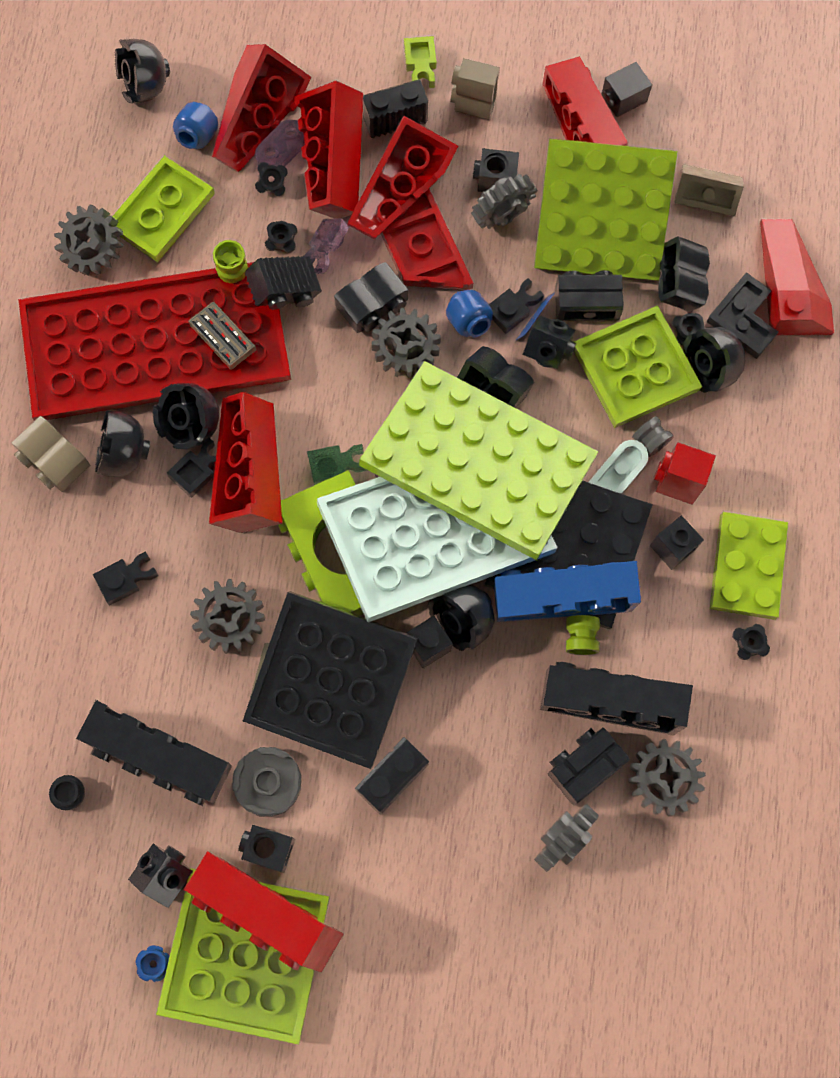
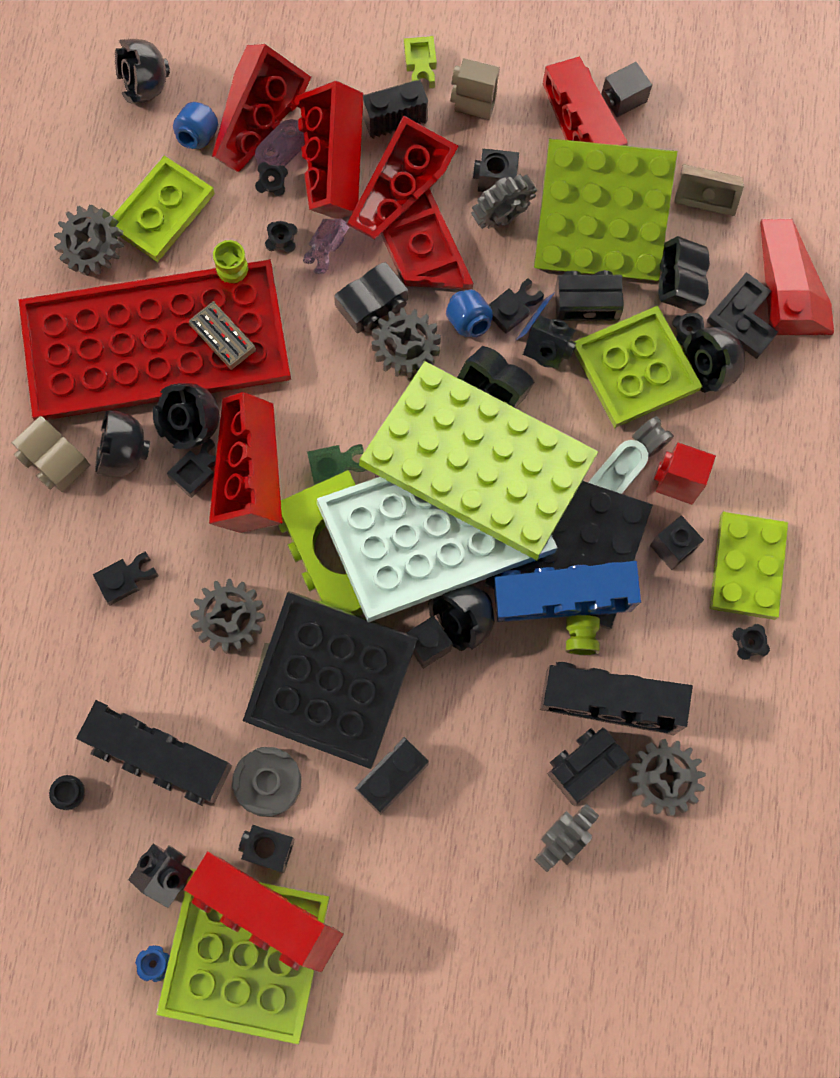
black brick [245,255,322,310] -> none

